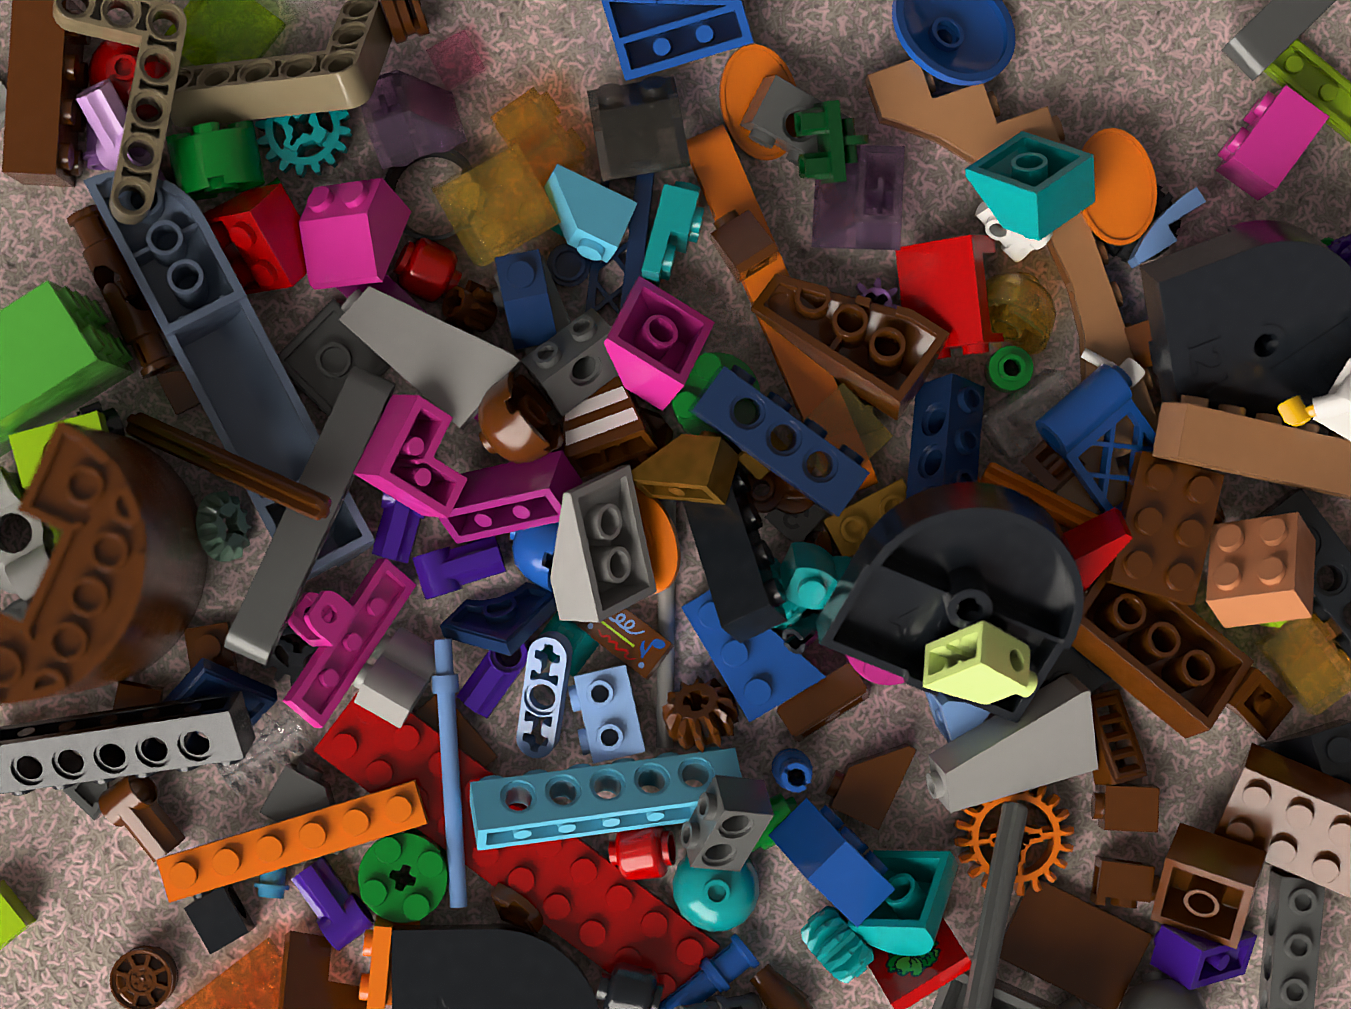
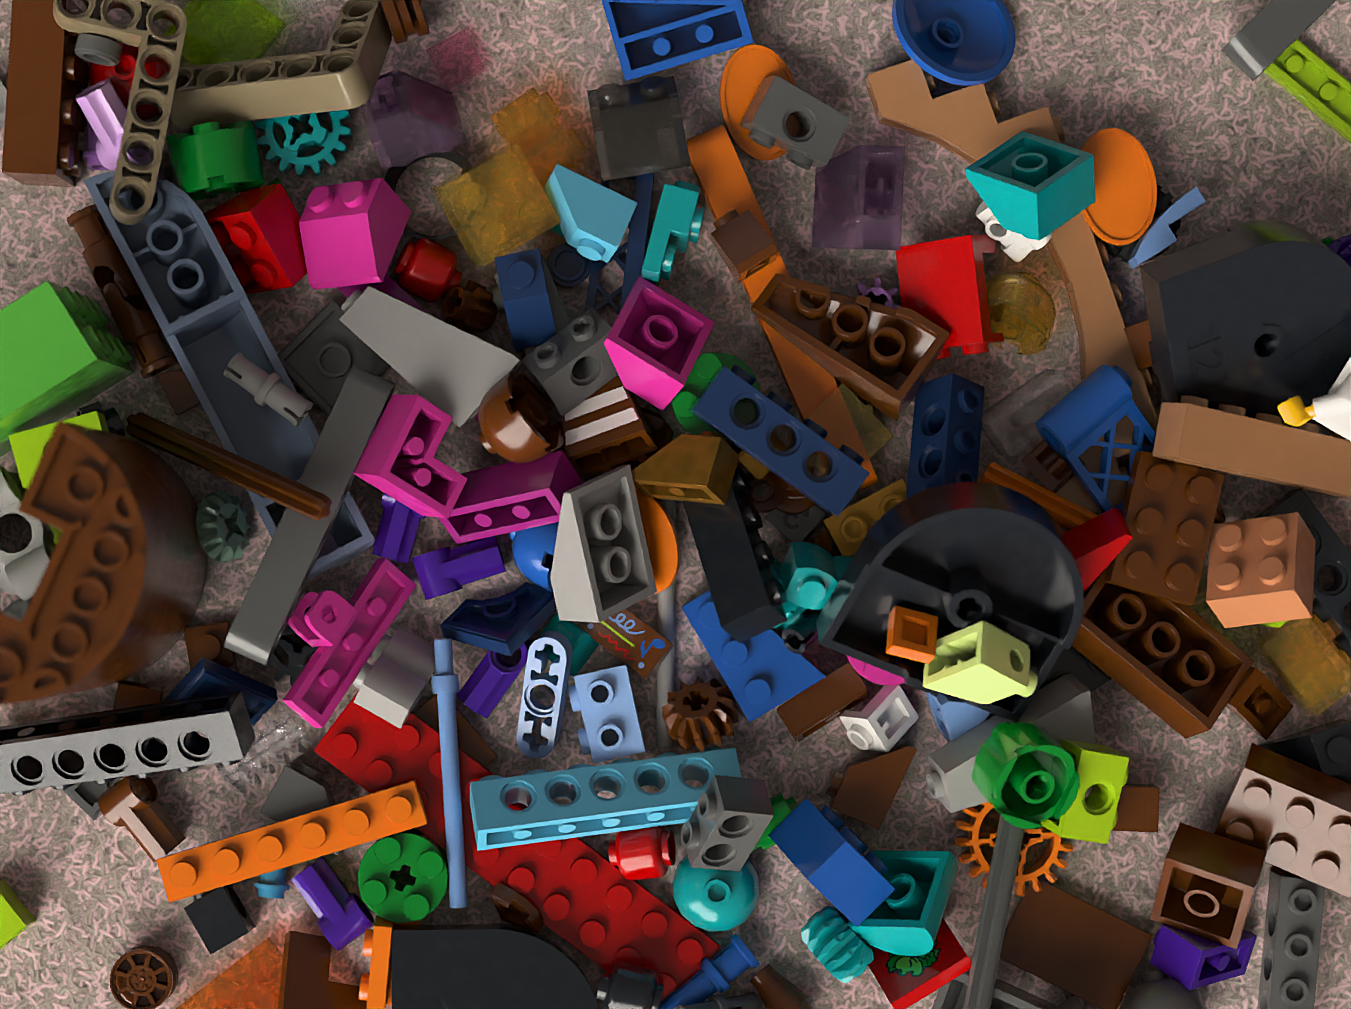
blue pin [772,748,813,792] -> none
dark green hips [794,100,869,184] -> none
green brick [984,346,1034,393] -> none
white hand [1081,348,1145,388] -> none
reddish brown brick [1090,856,1160,909] -> none
reddish brown slope [1091,689,1148,785] -> none
dark pink brick [1216,85,1329,201] -> none
none -> dark grey tile [74,34,122,66]
none -> light grey pin [223,352,313,427]
none -> white bracket [840,684,919,752]
none -> orange tile [886,605,938,664]
none -> green brick [971,722,1080,829]
none -> lime brick [1041,738,1129,844]

